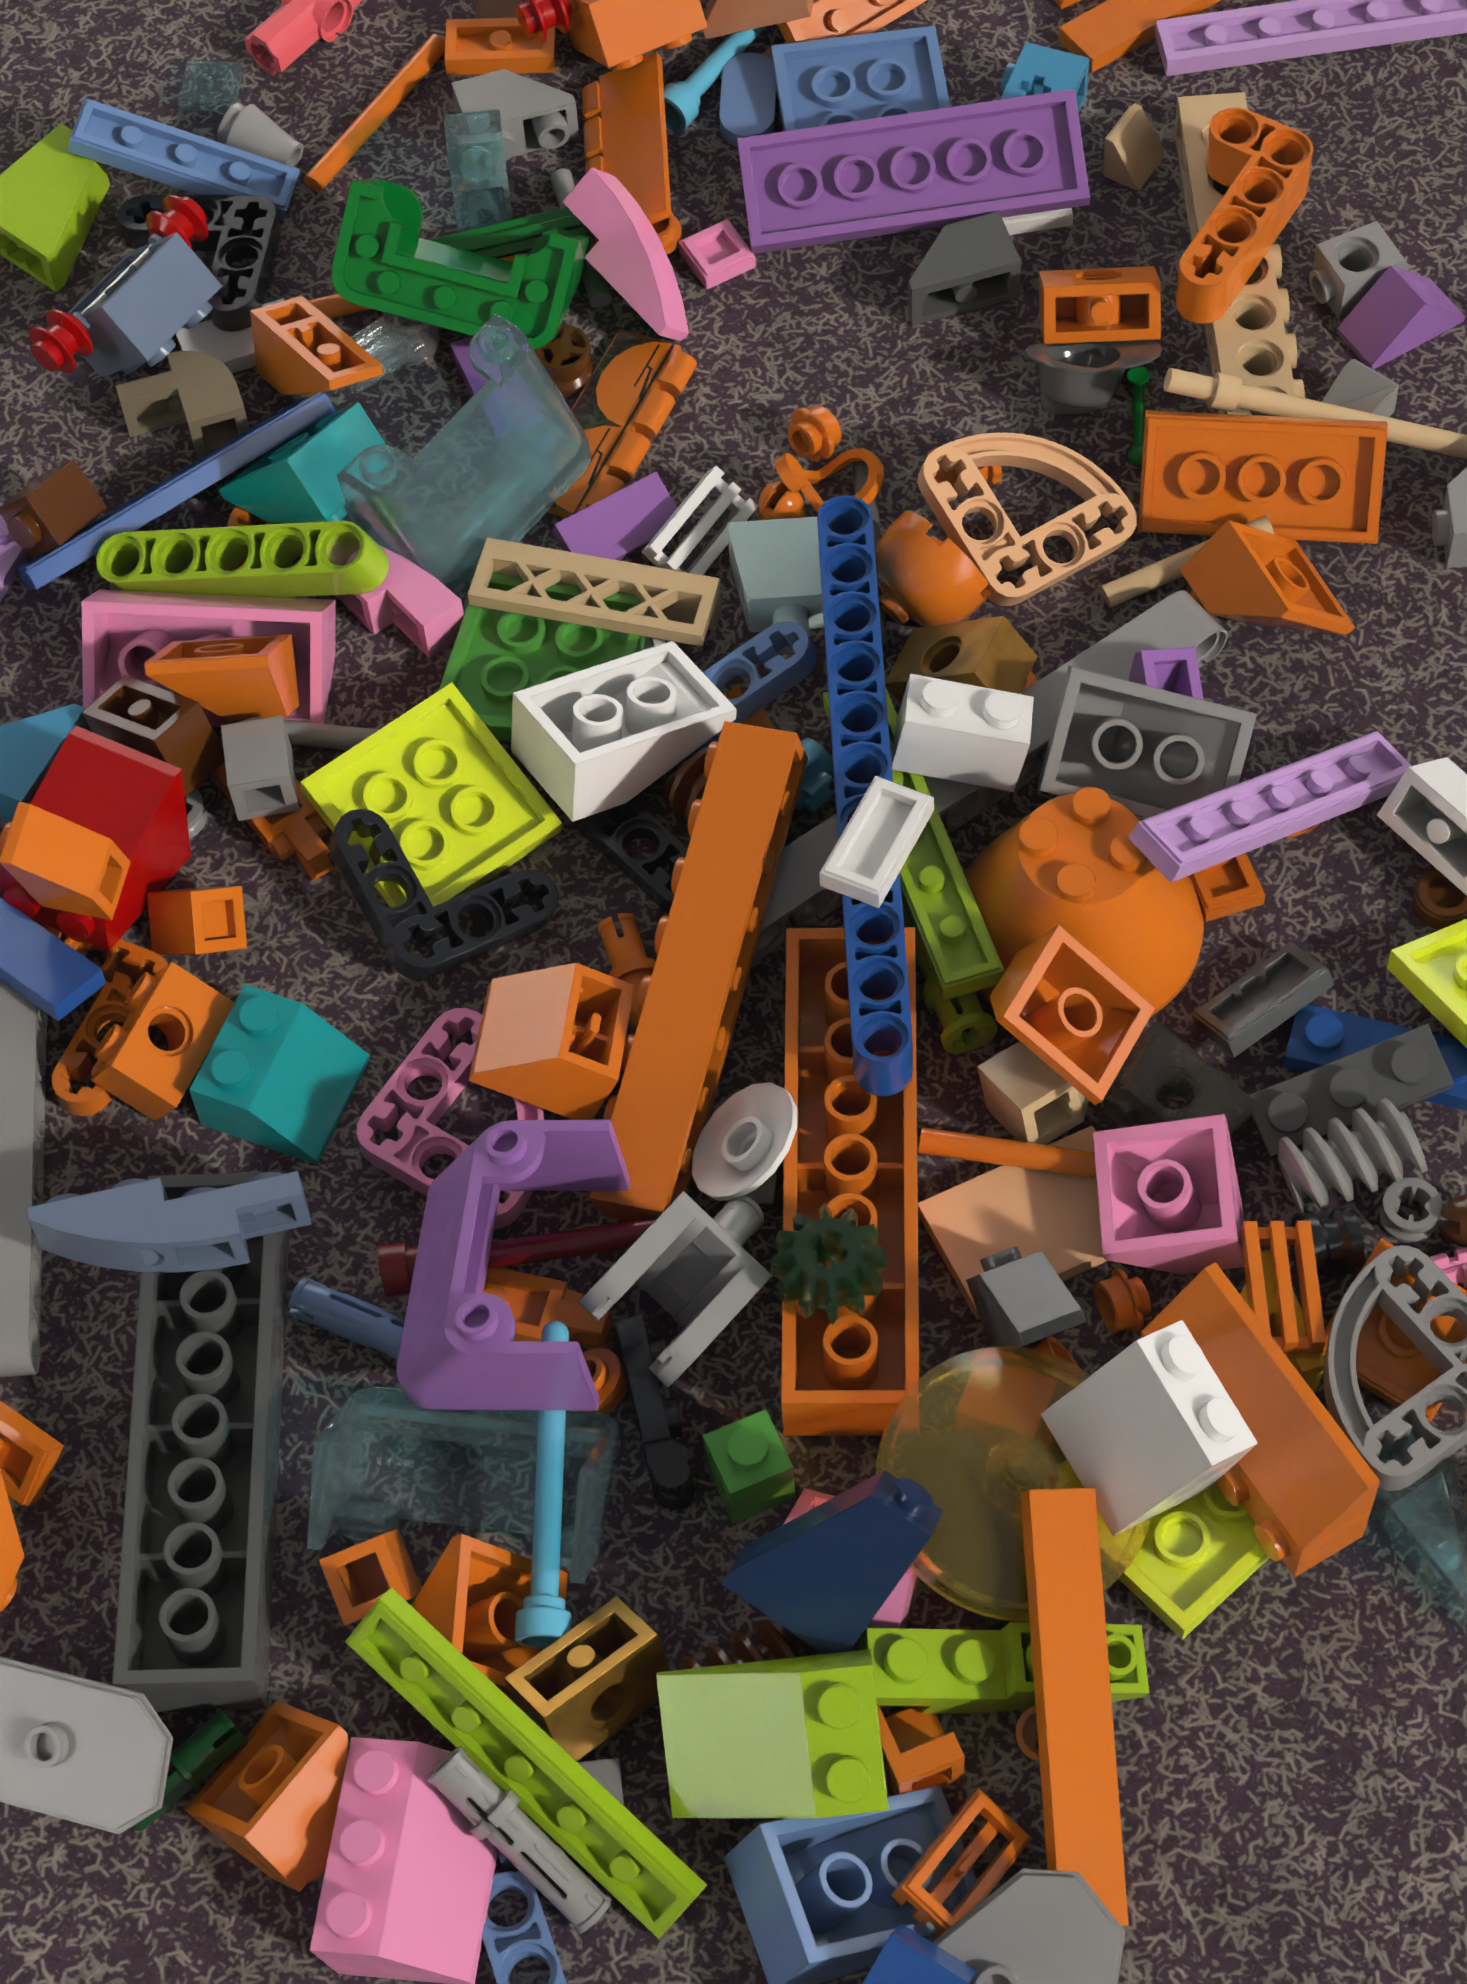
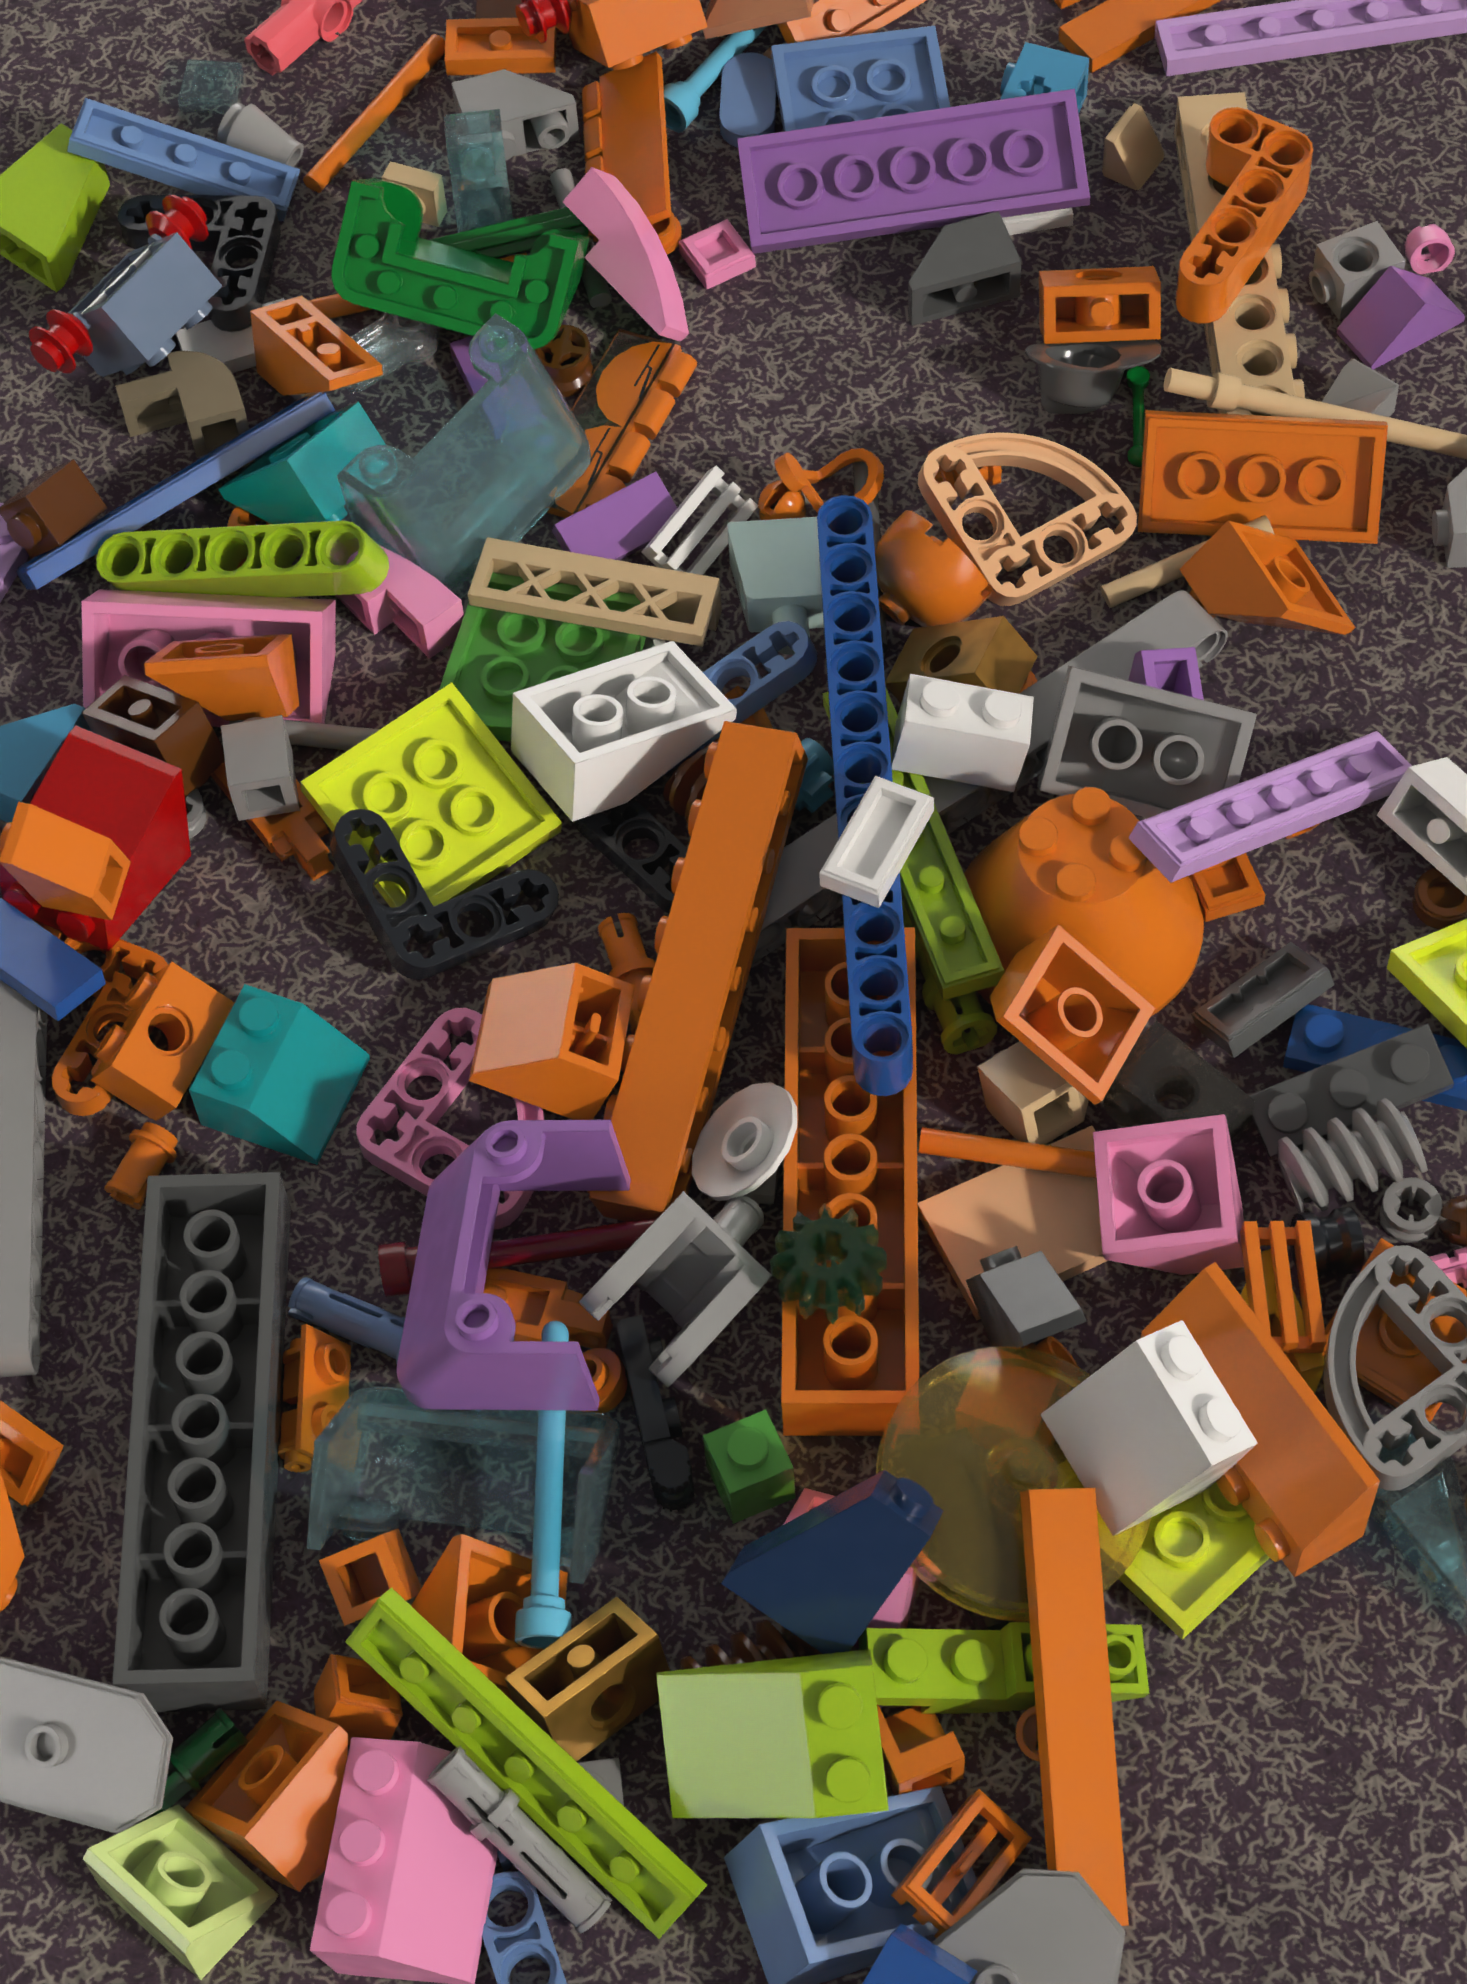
sand blue slope [26,1171,311,1272] -> none
orange panel [147,886,247,955] -> none
orange plate [788,405,842,462] -> none
orange plate [1094,1269,1151,1333] -> none
none -> yellowish green slope [83,1804,279,1980]
none -> orange pin [104,1122,178,1209]
none -> orange hinge [278,1324,351,1472]
none -> orange slope [314,1654,403,1746]
none -> tan plate [381,161,447,227]
none -> bright pink hinge [1404,224,1455,275]

